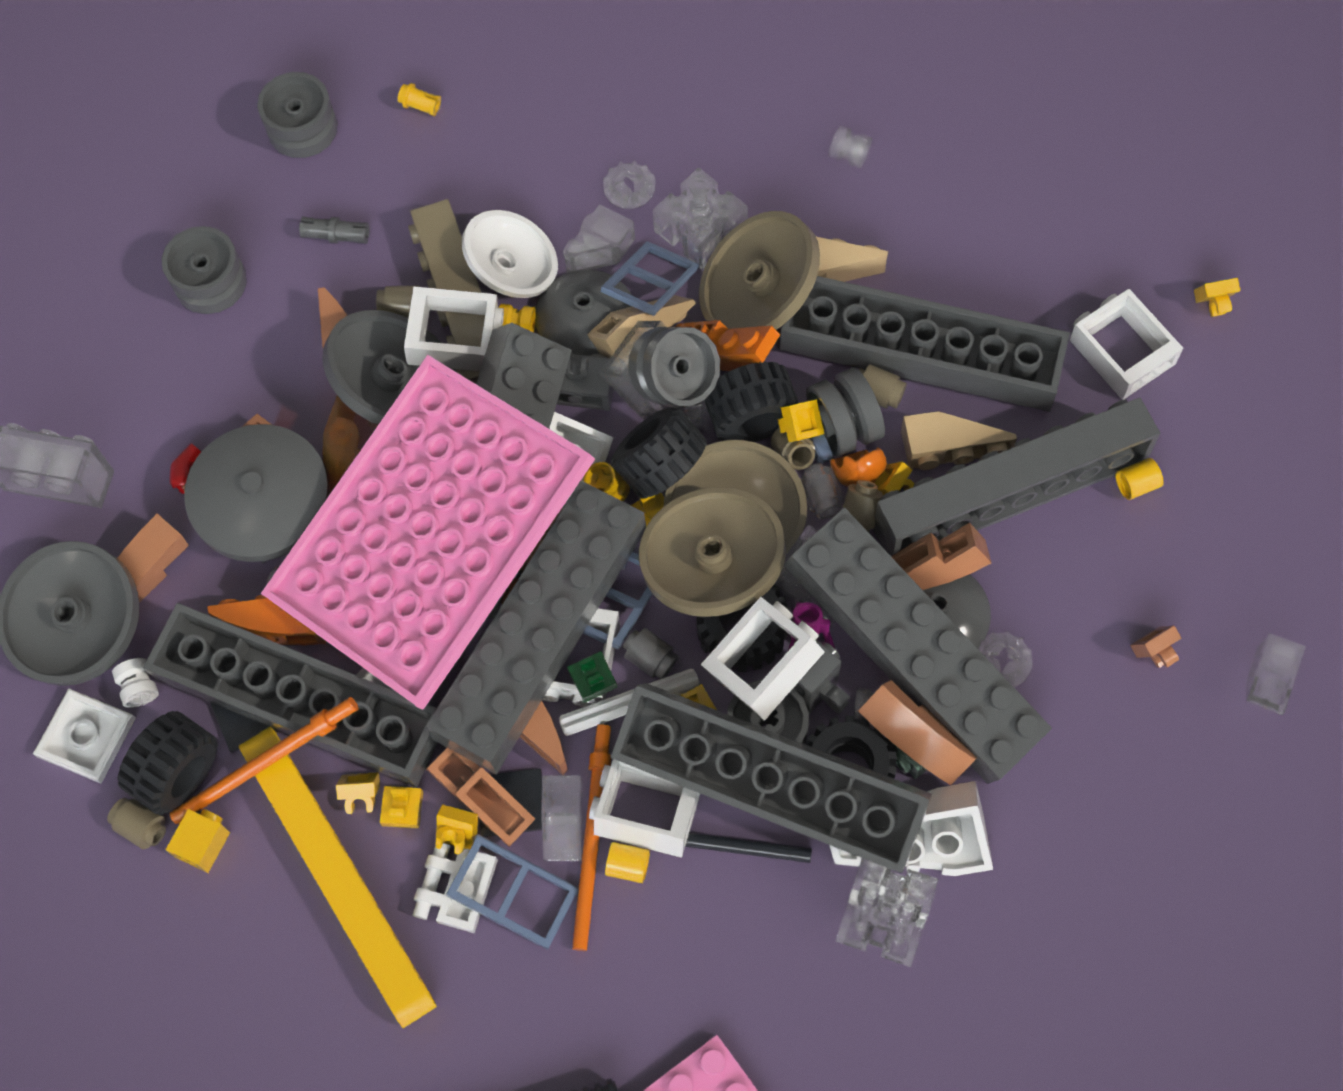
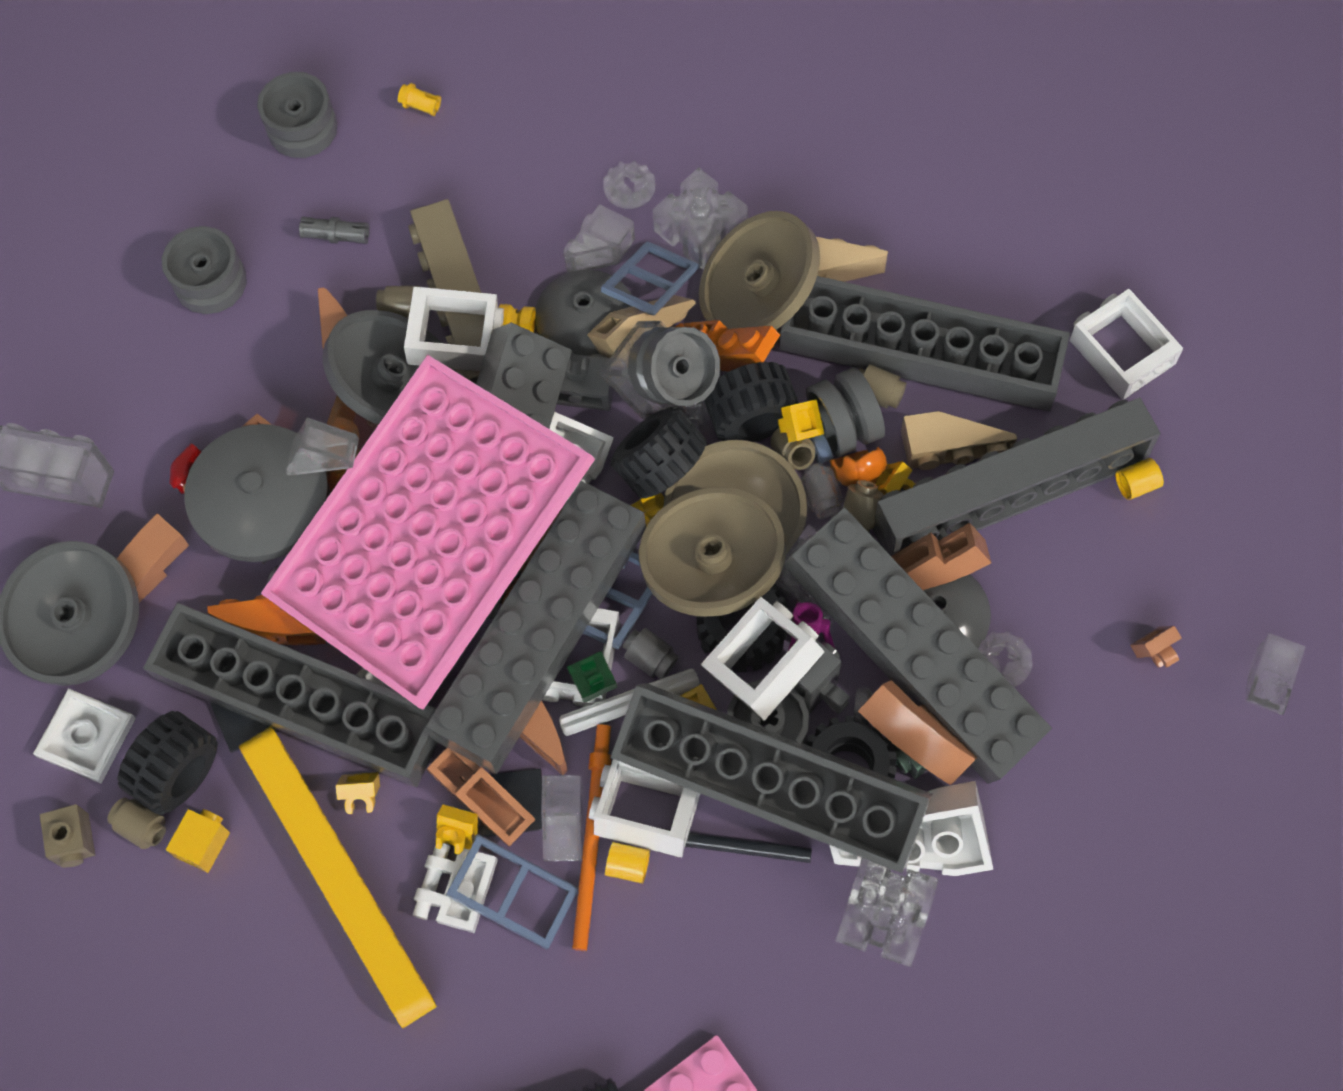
white wheel [112,658,159,708] -> none
orange bar [170,697,358,824] -> none
yellow tile [380,786,423,828] -> none
white dish [462,210,558,298] -> none
yellow wheel [583,462,630,501] -> none
clear wheel [829,125,872,168] -> none
yellow tile [1194,278,1241,317] -> none
none -> dark tan brick [39,804,95,868]
none -> clear slope [285,417,359,476]

